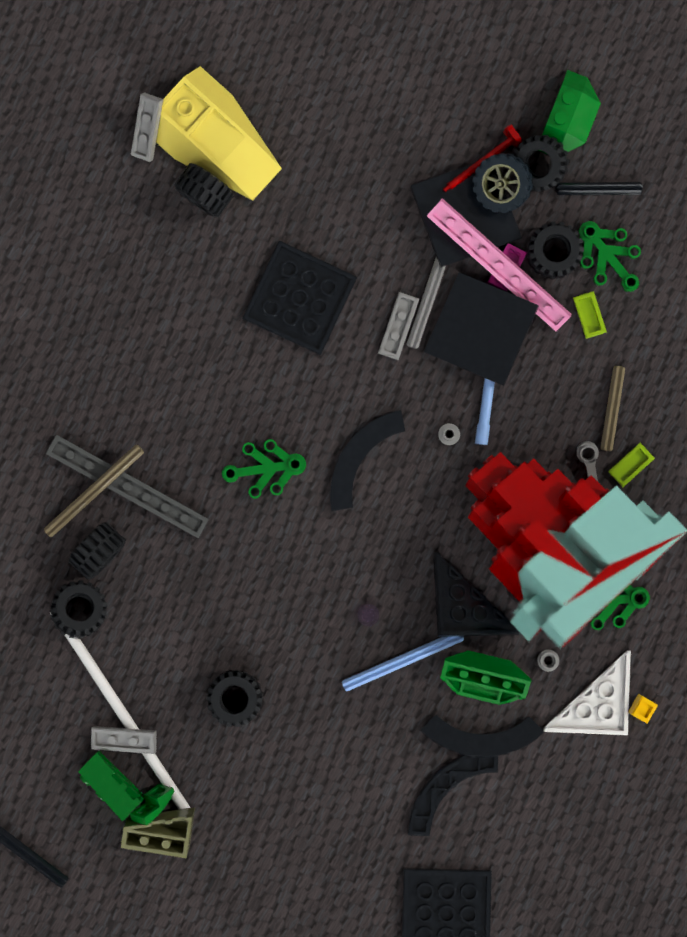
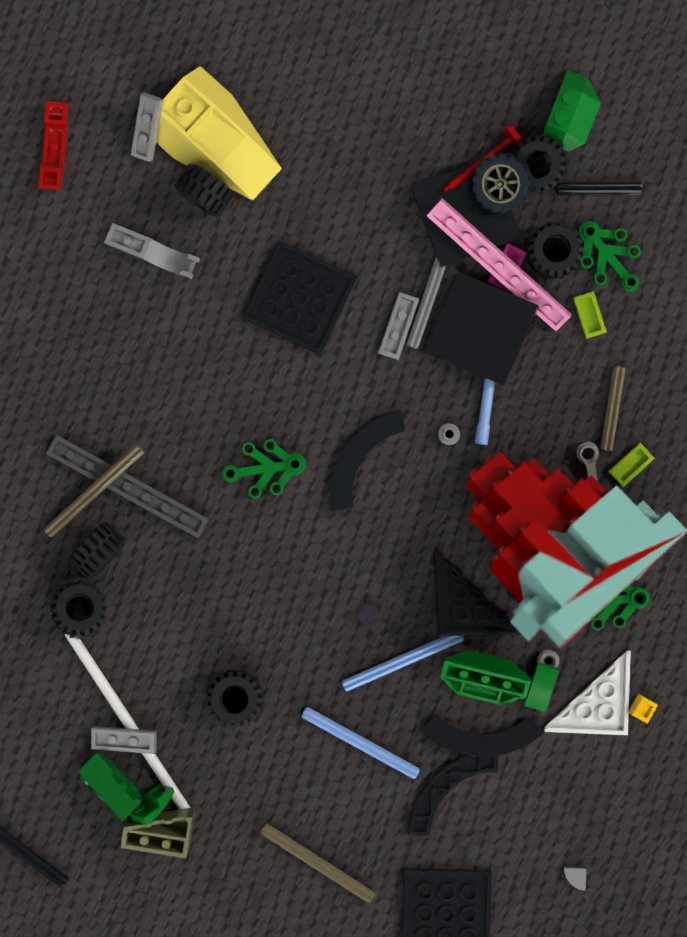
none -> red slope [38,101,68,190]
none -> light grey piece [104,223,200,279]
none -> dark tan axle [261,823,375,903]
none -> light blue axle [302,707,420,779]
none -> green slope [524,662,559,712]
none -> light grey tile [564,867,586,891]

